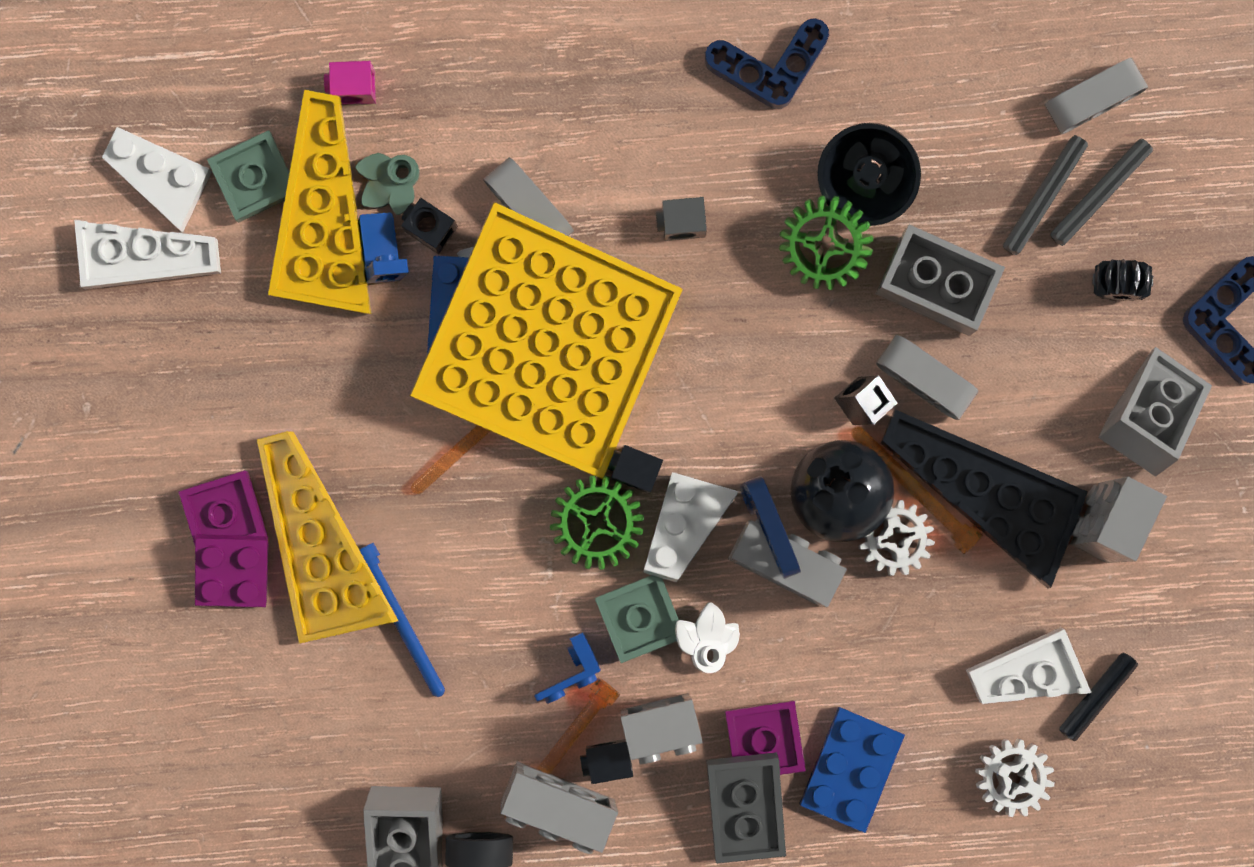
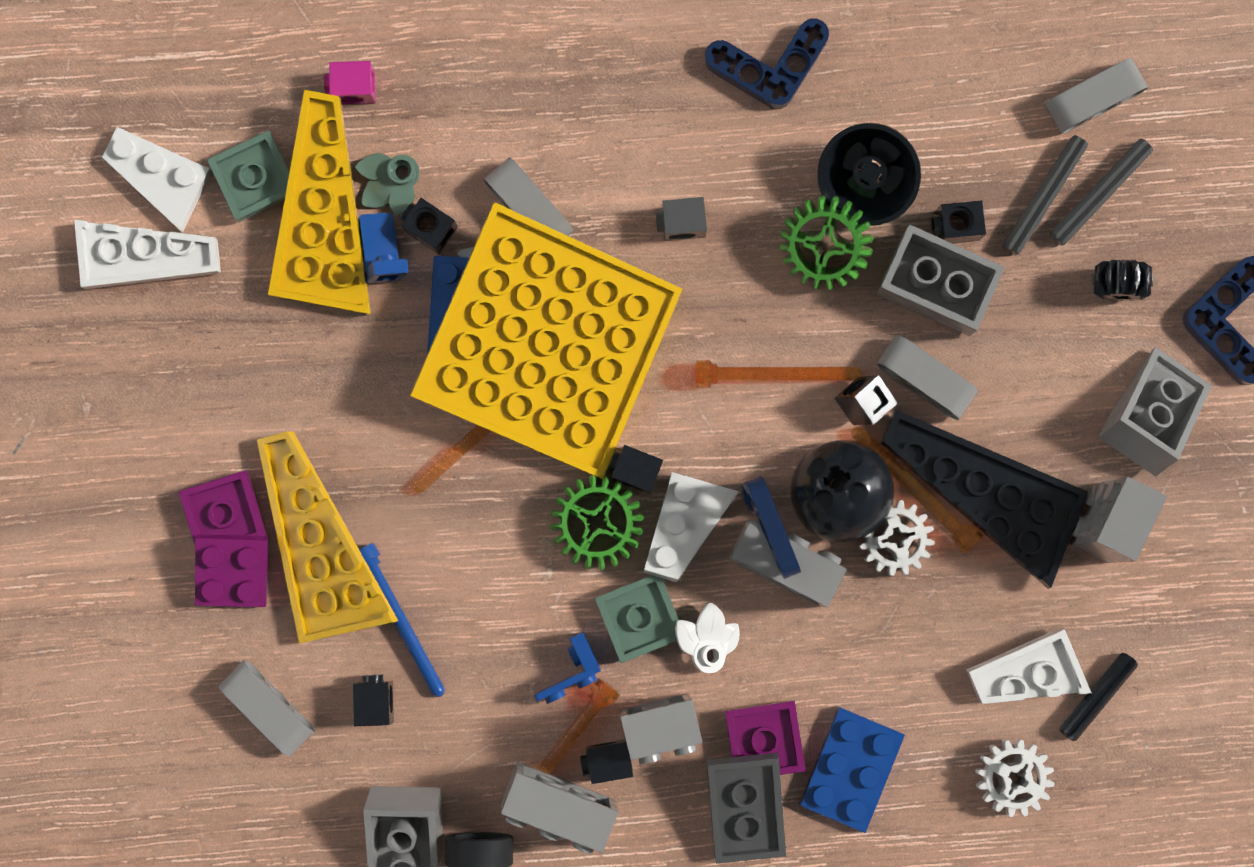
none -> light grey beam [218,660,315,757]
none -> black brick [353,674,394,727]
none -> clear orange piece [695,360,861,388]
none -> black brick [931,200,986,244]

